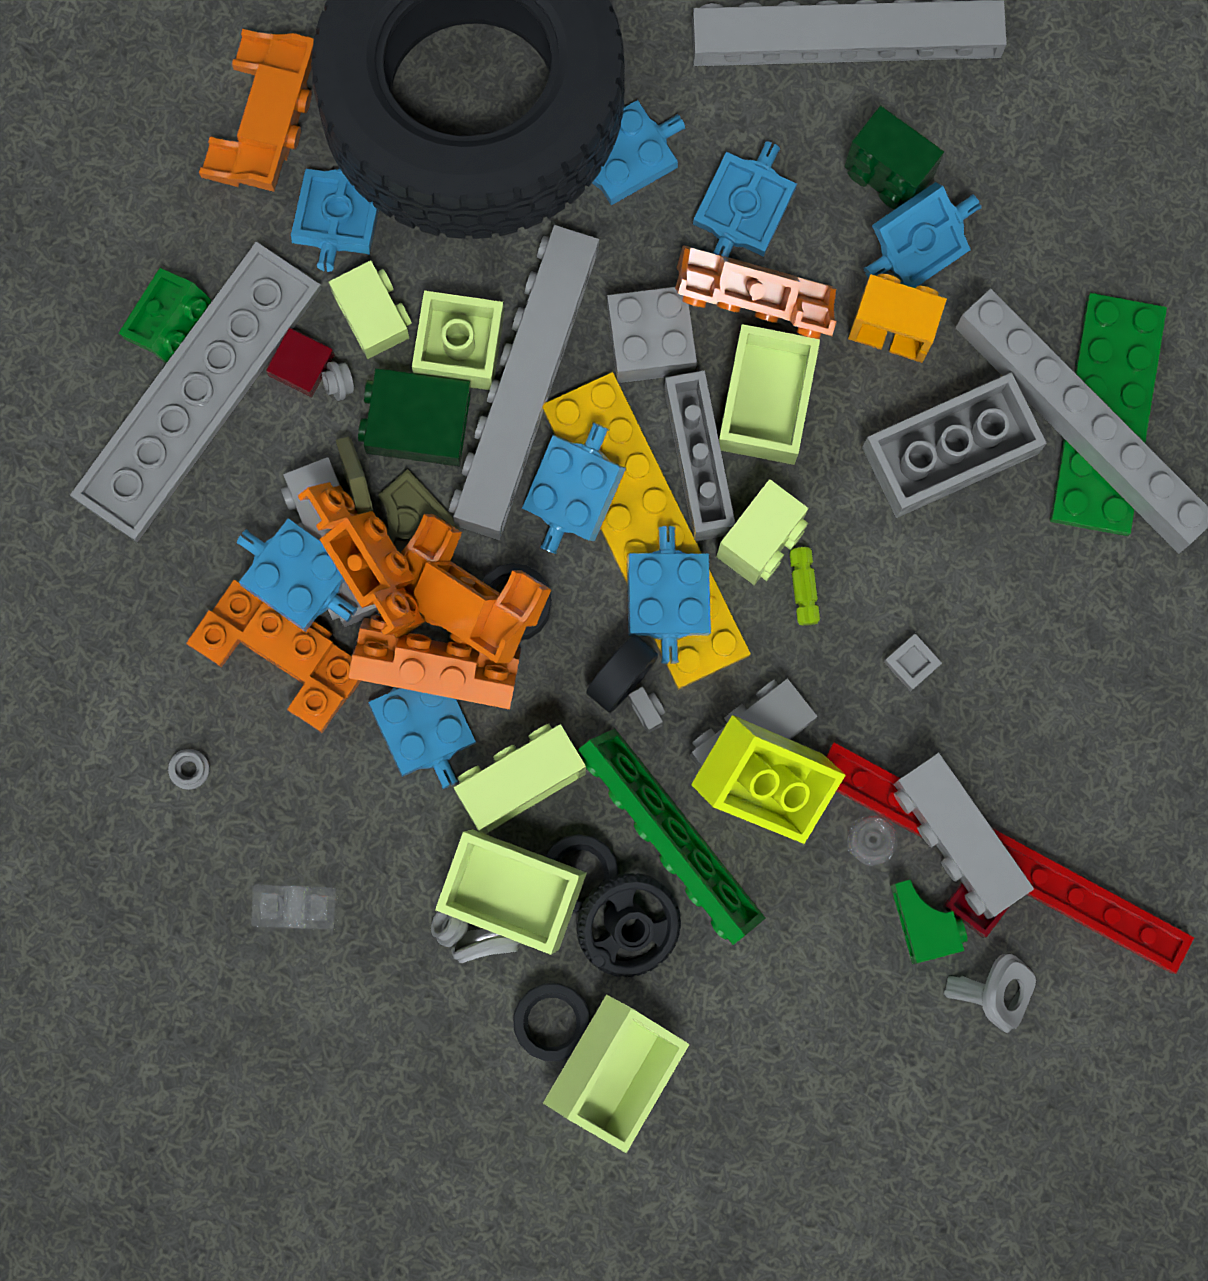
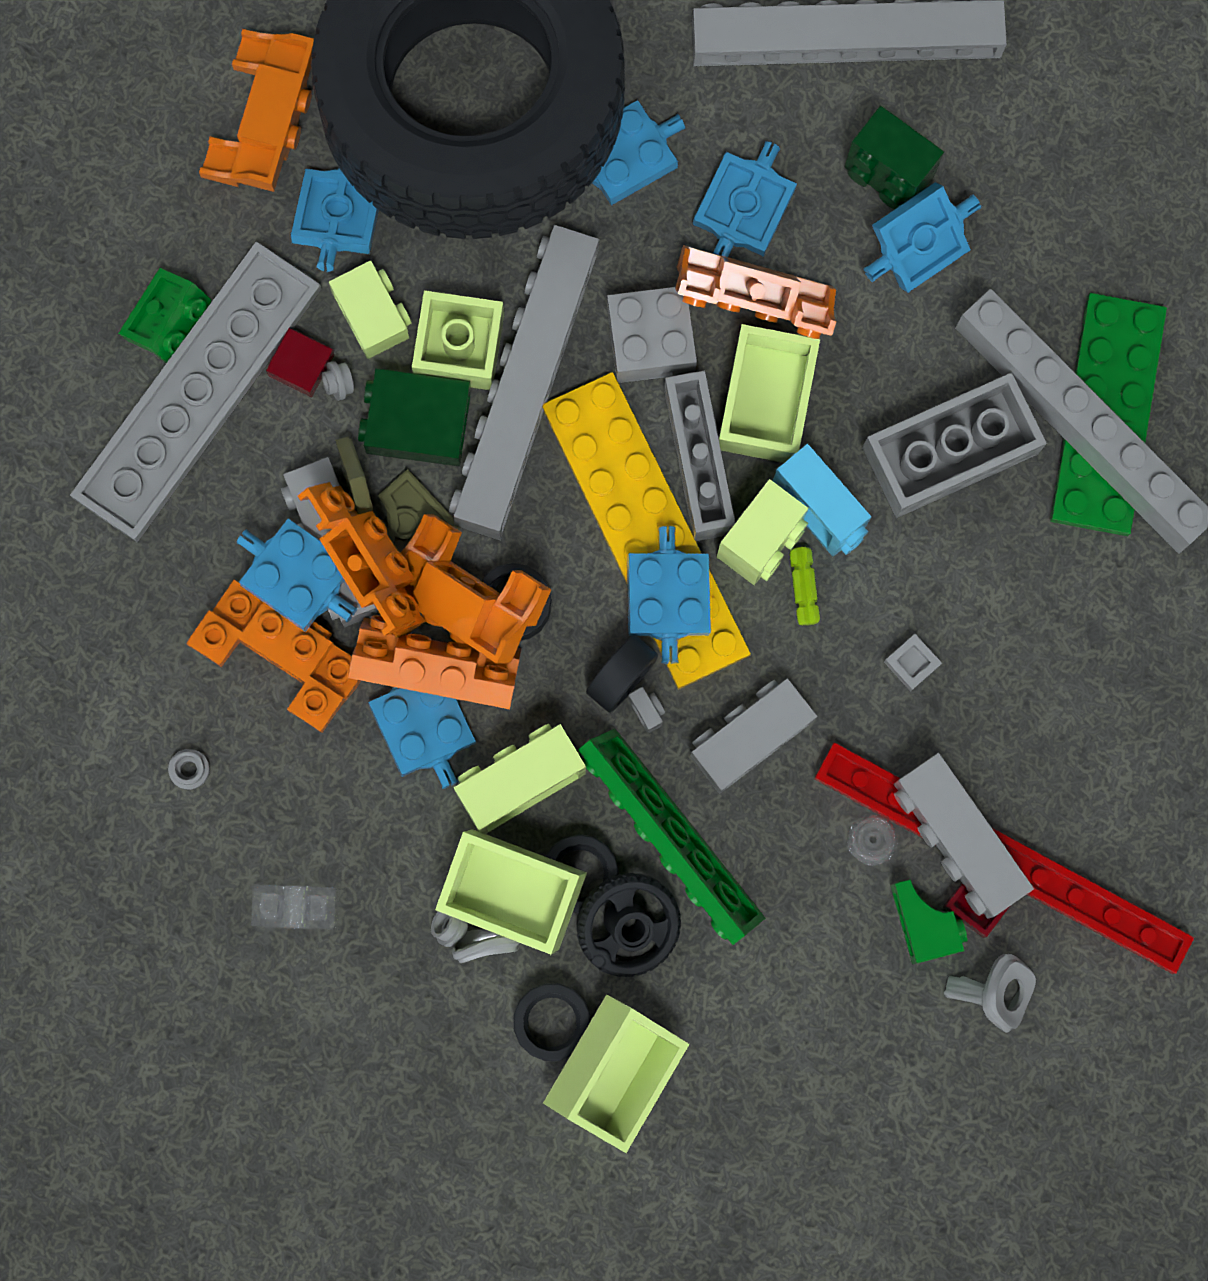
dark azure plate [522,422,626,554] -> none
neon yellow brick [691,715,845,844] -> none
light orange piece [848,274,947,363] -> none
none -> medium azure window [773,444,871,557]

